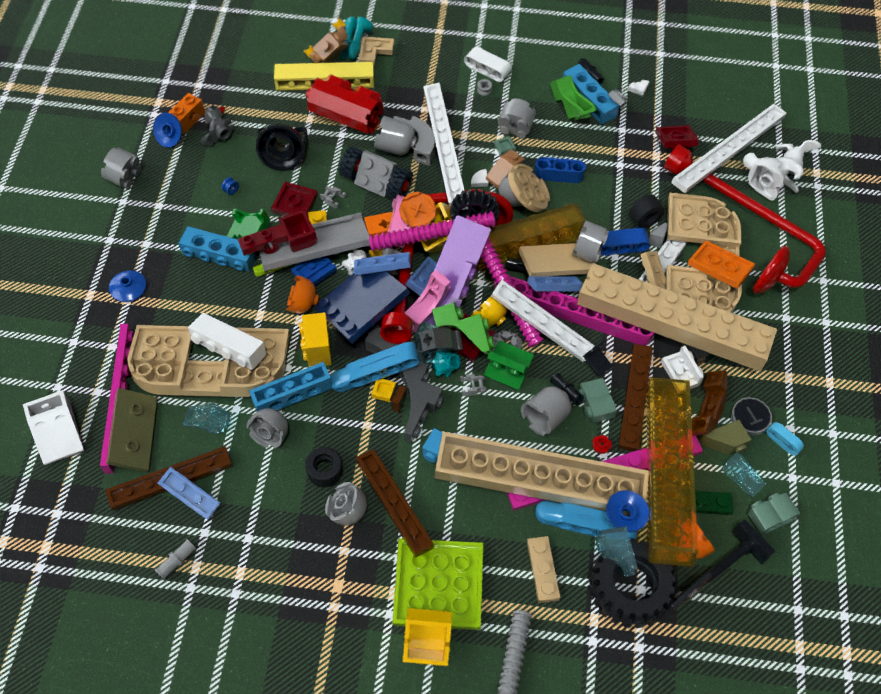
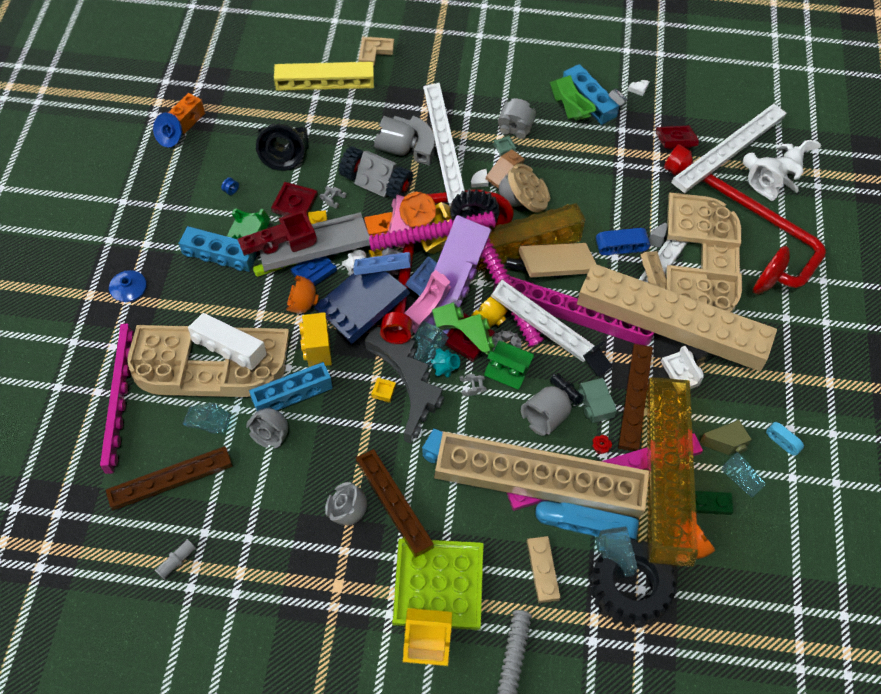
white slope [23,390,84,466] -> none
light grey brick [101,147,142,189] -> none
olive plate [106,388,157,472] -> none
medium blue tile [157,467,221,520] -> none
dark grey animal [201,106,234,147] -> none
medium nougat torso [304,18,349,63] -> none
black tyre [305,447,343,487] -> none
red brick [306,74,383,134] -> none
dark azure piece [330,342,419,392] -> none
teal piece [339,17,373,60] -> none
reddish brown tile [392,386,407,413] -> none
dark grey piece [419,328,463,352] -> none
white beam [464,47,512,82] -> none
light grey bush [477,79,492,96] -> none
medium blue tile [527,276,583,291] -> none
blue beam [534,157,586,183] -> none
light grey brick [572,220,609,263] -> none
black axle [578,58,604,85] -> none
blue dish [606,490,649,532] -> none
black tyre [629,194,665,228] -> none
black piece [670,519,775,609] -> none
orange tile [687,240,755,289] -> none
reddish brown slope [688,370,727,436] -> none
black tile [731,397,772,436] -> none
sand green brick [748,492,801,535] -> none

